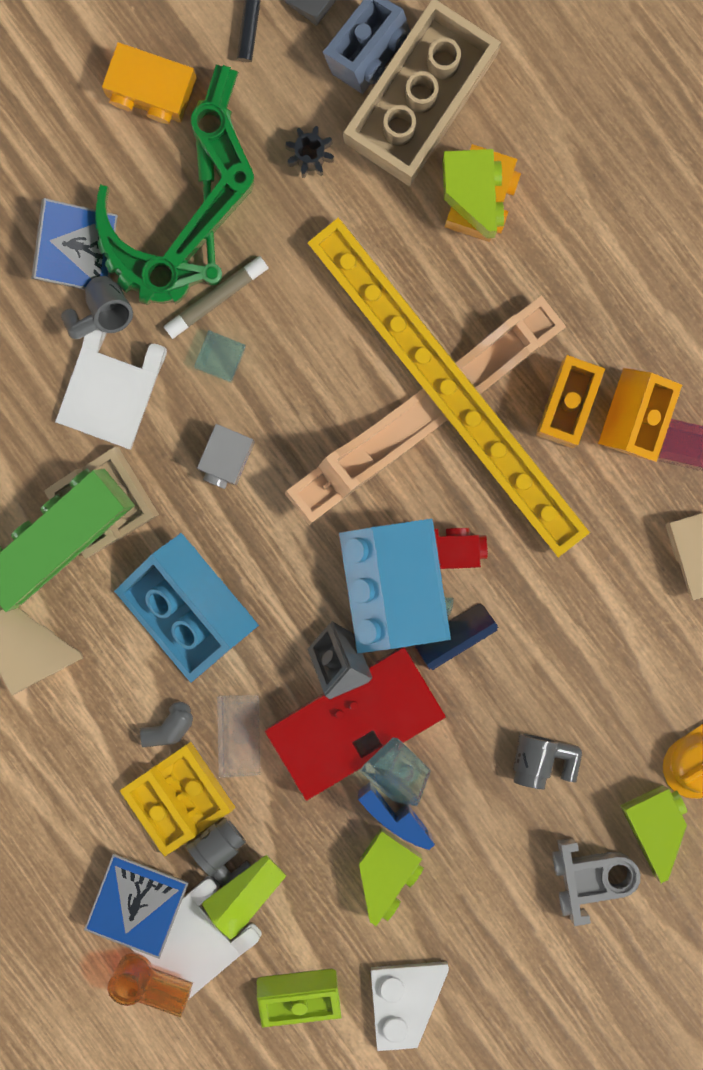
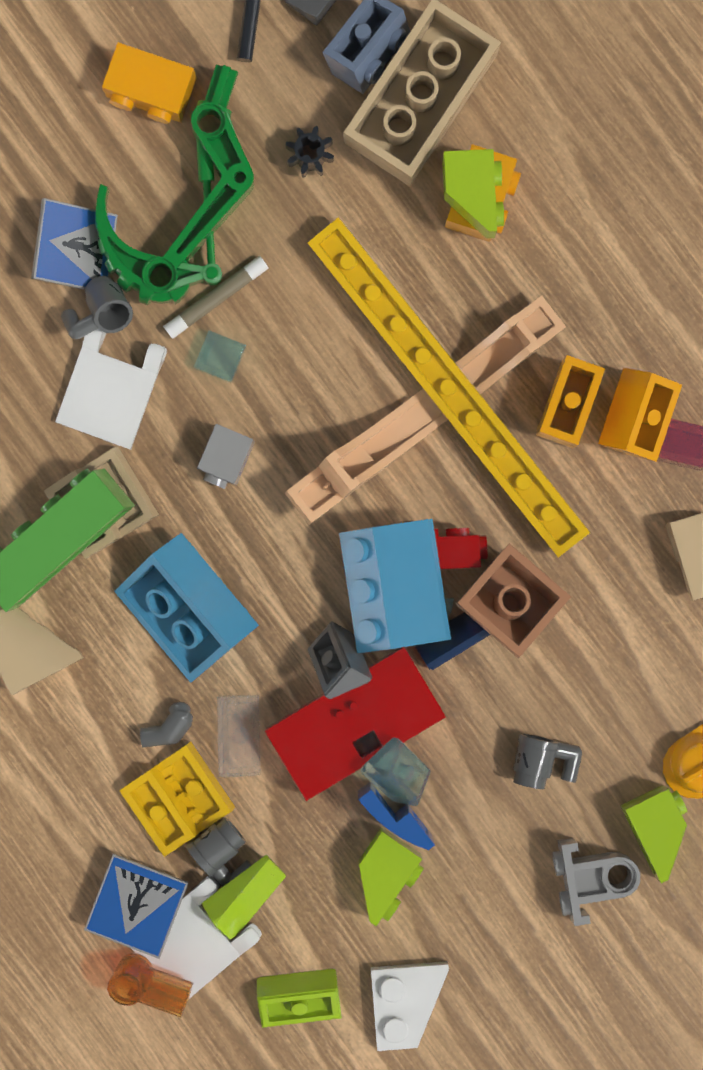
none -> nougat slope [456,543,571,658]

